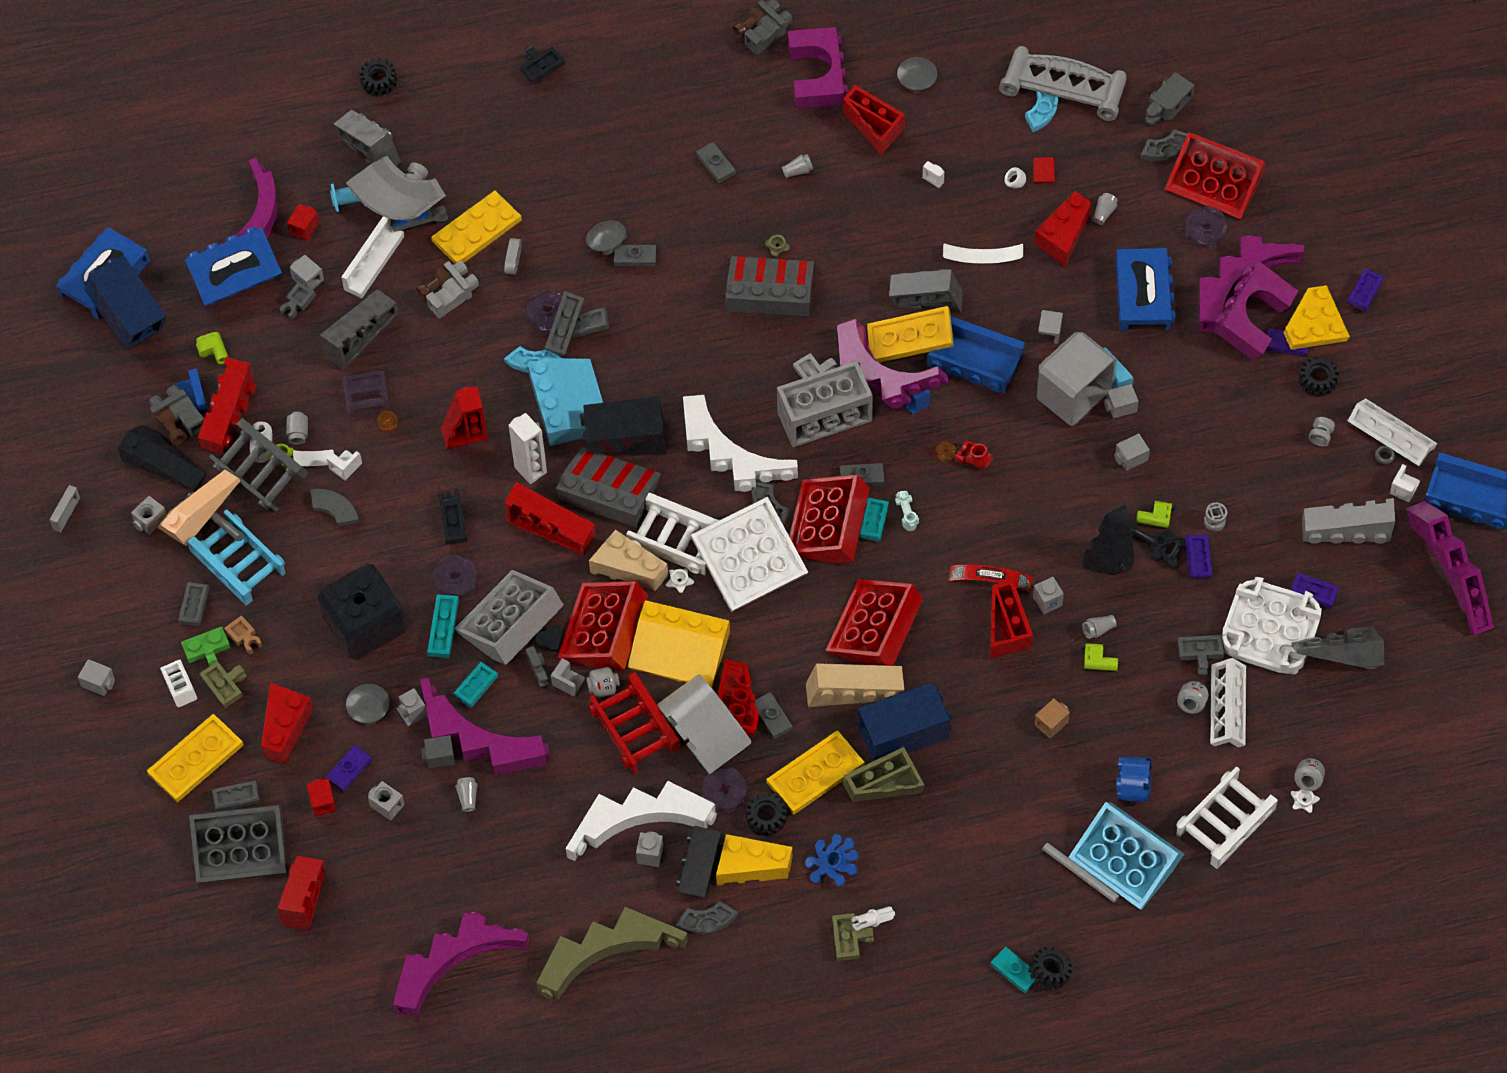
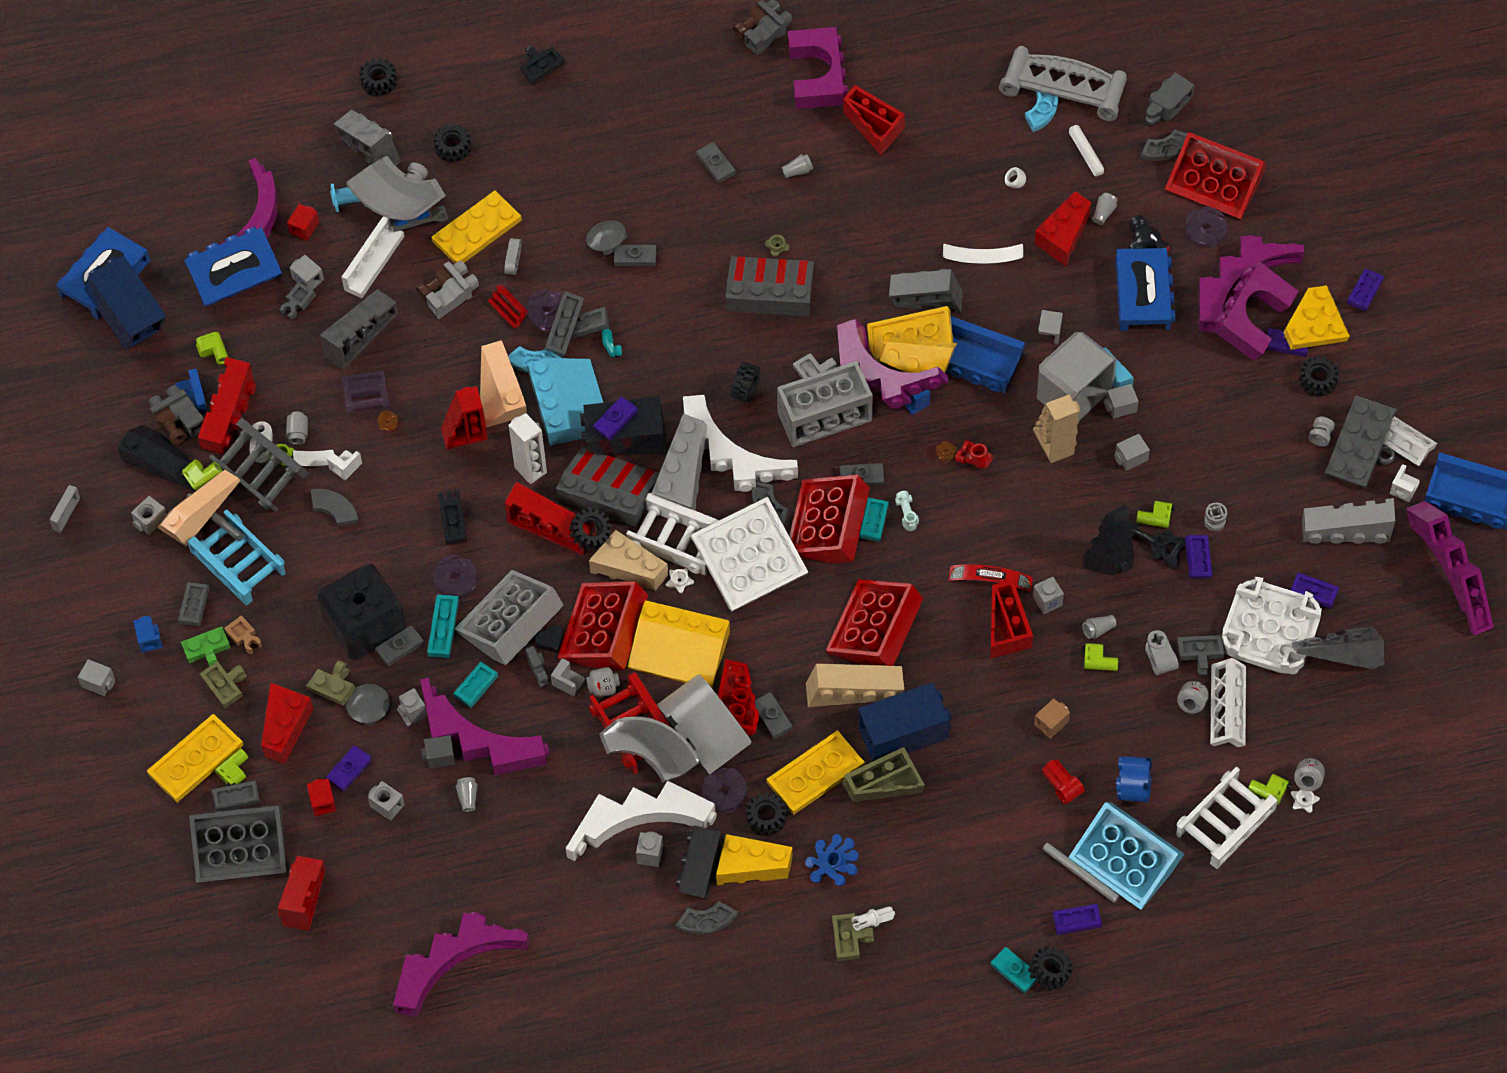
white slope [160,659,197,707] -> none
olive arch [537,907,688,1000] -> none
dark grey dish [897,57,937,94] -> none
white plate [923,161,944,188] -> none
red slope [1033,157,1055,183] -> none
none -> blue brick [134,616,163,653]
none -> lime piece [181,459,222,491]
none -> lime piece [215,748,248,786]
none -> olive plate [306,661,356,706]
none -> dark grey plate [375,625,424,667]
none -> black tyre [434,123,471,163]
none -> light nougat wedge [480,340,527,428]
none -> red tile [488,285,528,328]
none -> black tyre [569,508,611,550]
none -> dark purple plate [593,396,638,441]
none -> light grey panel [599,717,699,783]
none -> teal arm [602,329,622,358]
none -> light grey wedge [652,414,707,511]
none -> black tyre [731,362,761,403]
none -> yellow wedge [879,337,957,373]
none -> tan wedge [1033,394,1080,463]
none -> red piece [1042,759,1085,805]
none -> dark purple plate [1052,904,1102,935]
none -> white axle [1069,125,1104,177]
none -> black animal [1128,215,1169,252]
none -> light grey piece [1145,630,1179,675]
none -> lime piece [1248,774,1292,805]
none -> dark grey plate [1325,395,1396,489]

